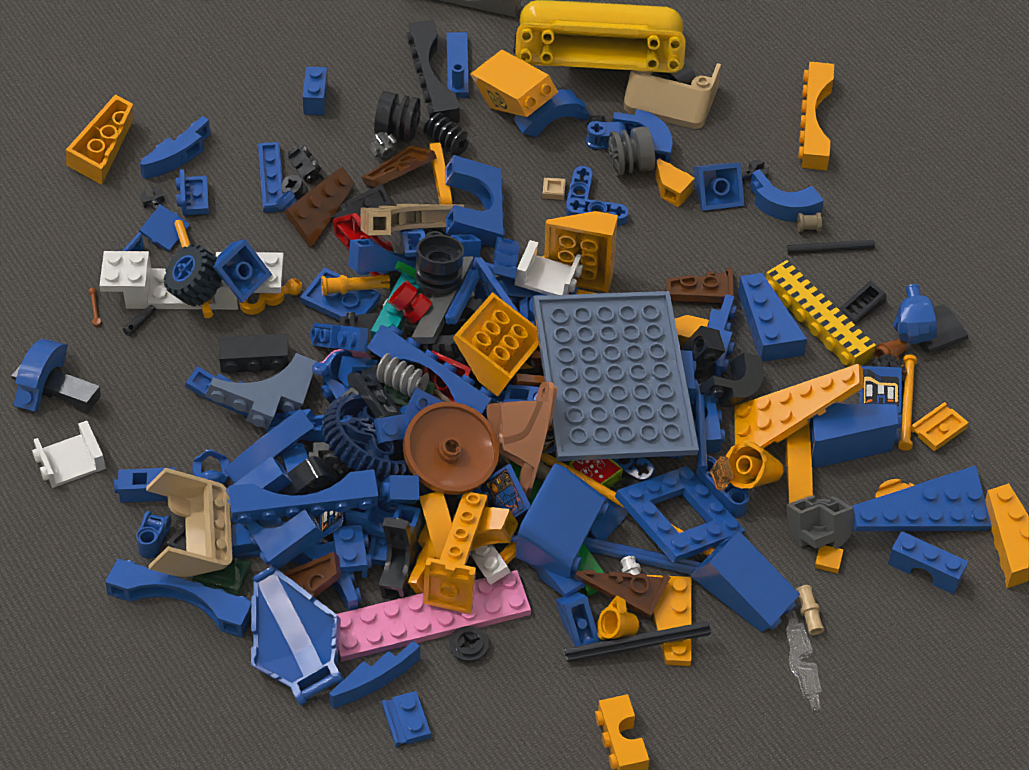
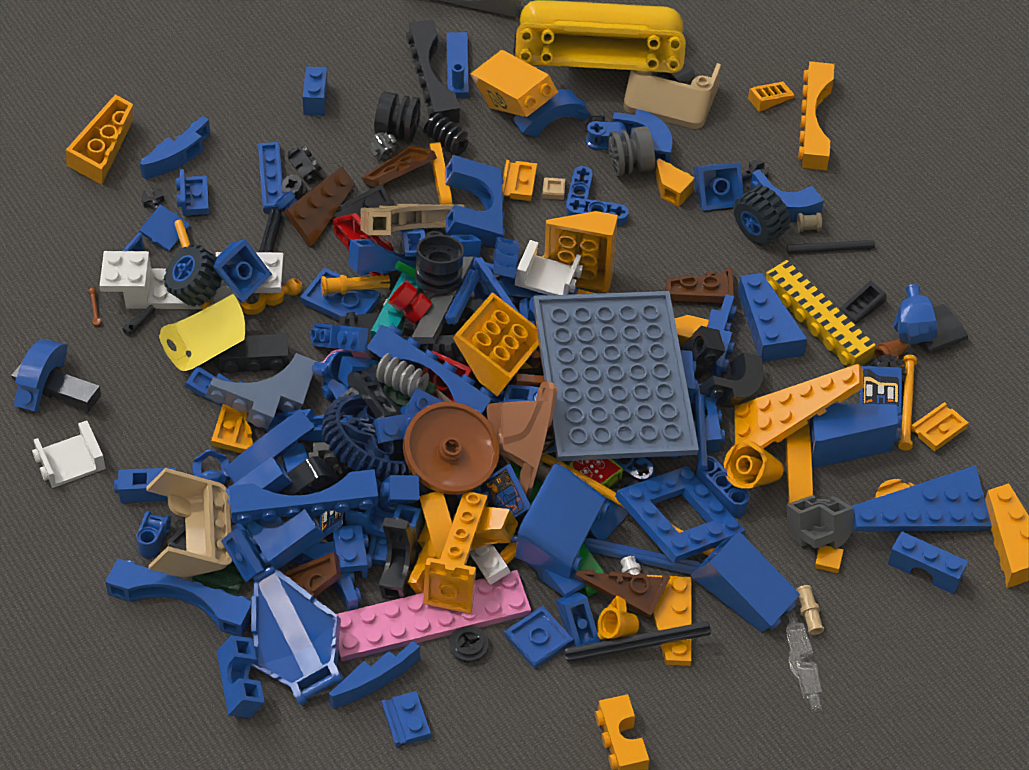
clear orange tile [710,457,734,490] -> none
none -> light yellow piece [159,293,245,371]
none -> light orange wing [211,404,253,453]
none -> blue arch [217,635,265,718]
none -> blue panel [221,528,268,582]
none -> black axle [259,208,282,253]
none -> light orange plate [502,160,537,201]
none -> blue tile [504,606,573,669]
none -> black wheel [733,185,791,246]
none -> light orange slope [748,82,795,112]

